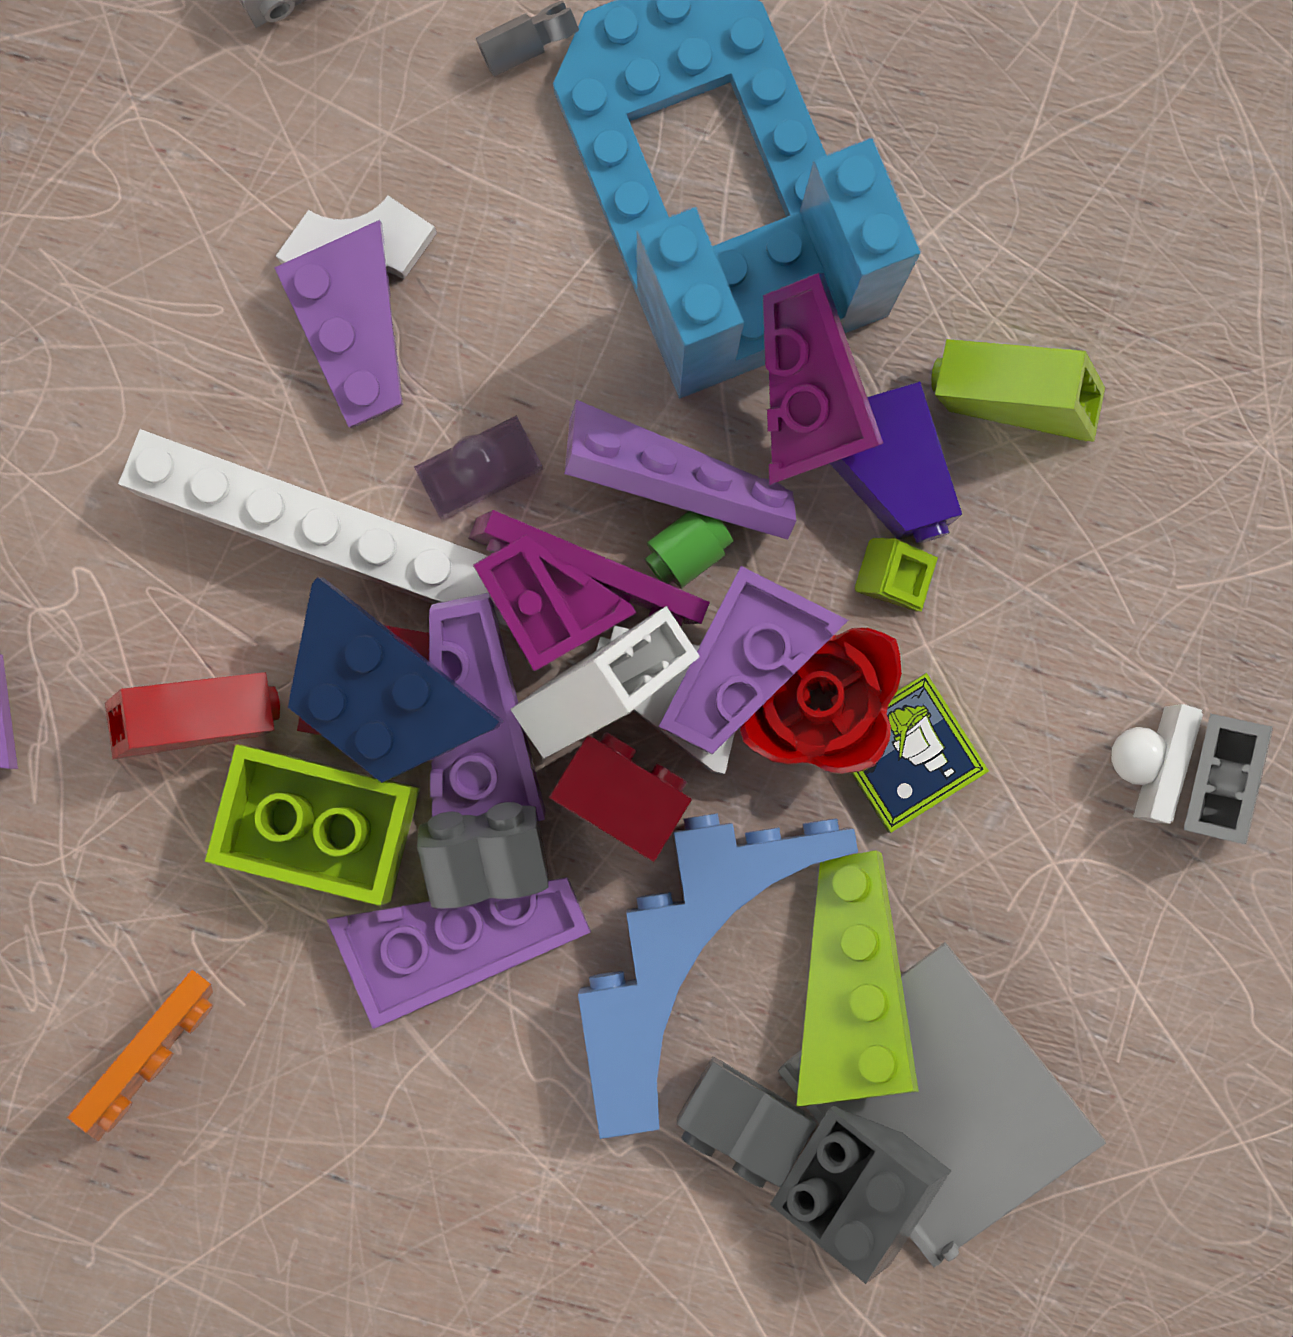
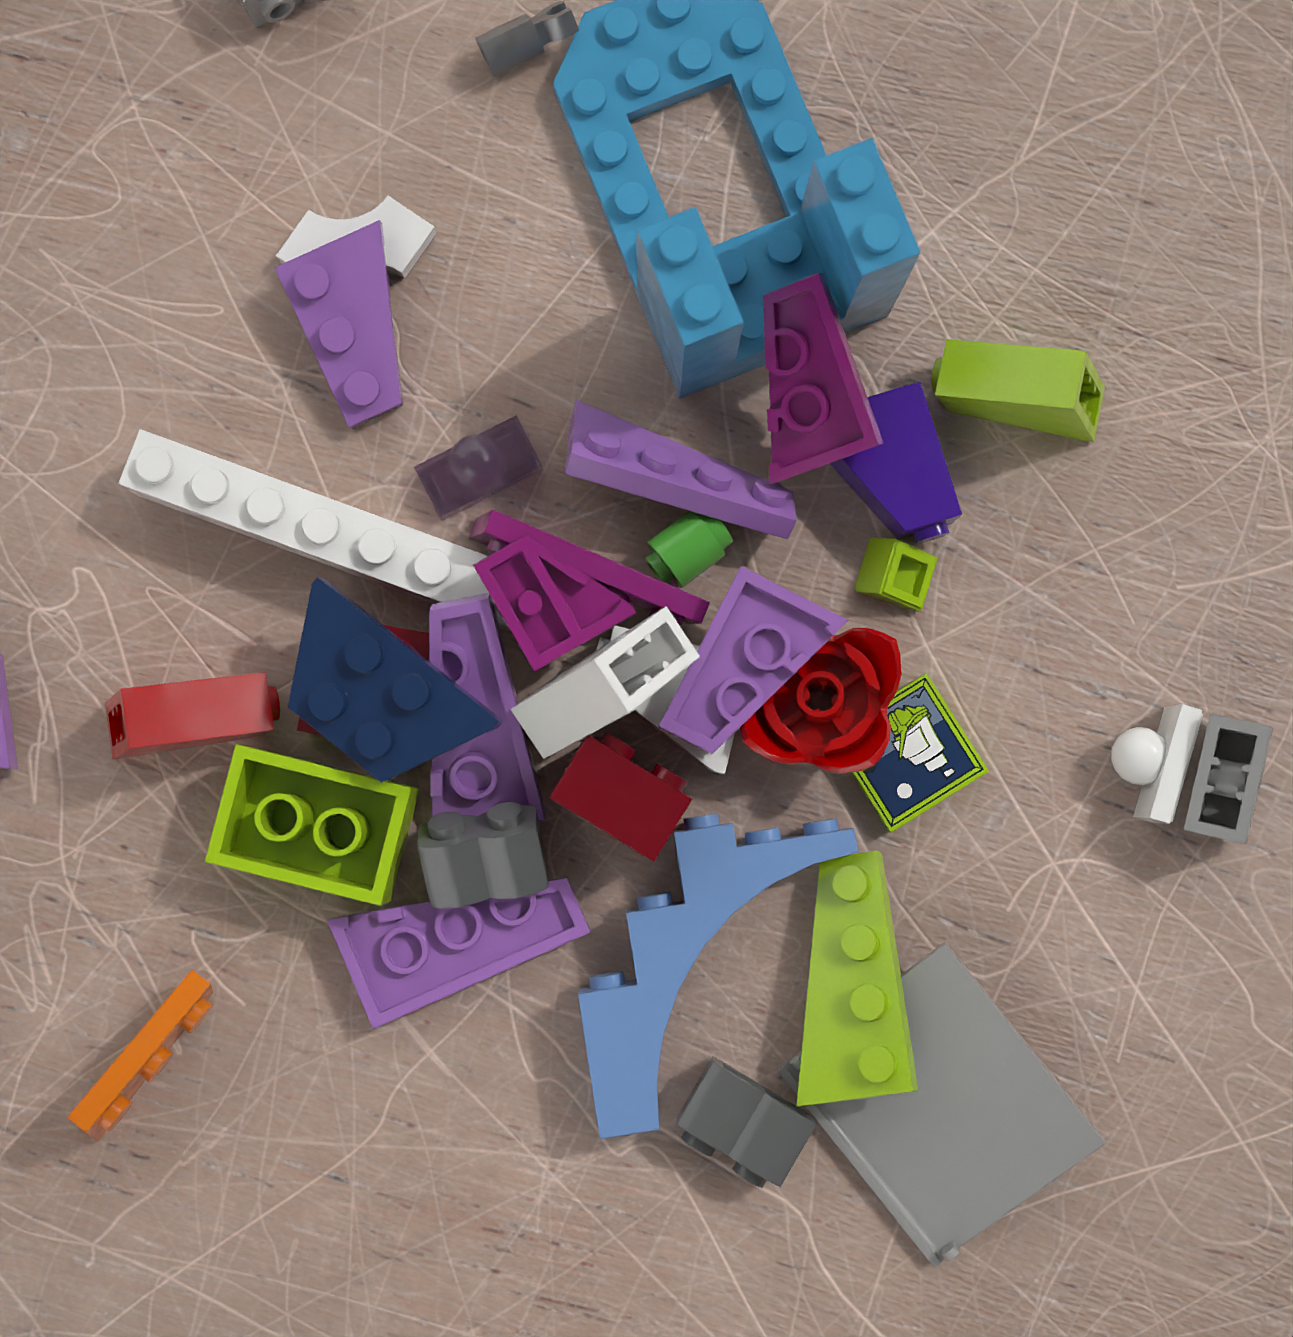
dark grey slope [770,1106,951,1284] -> none

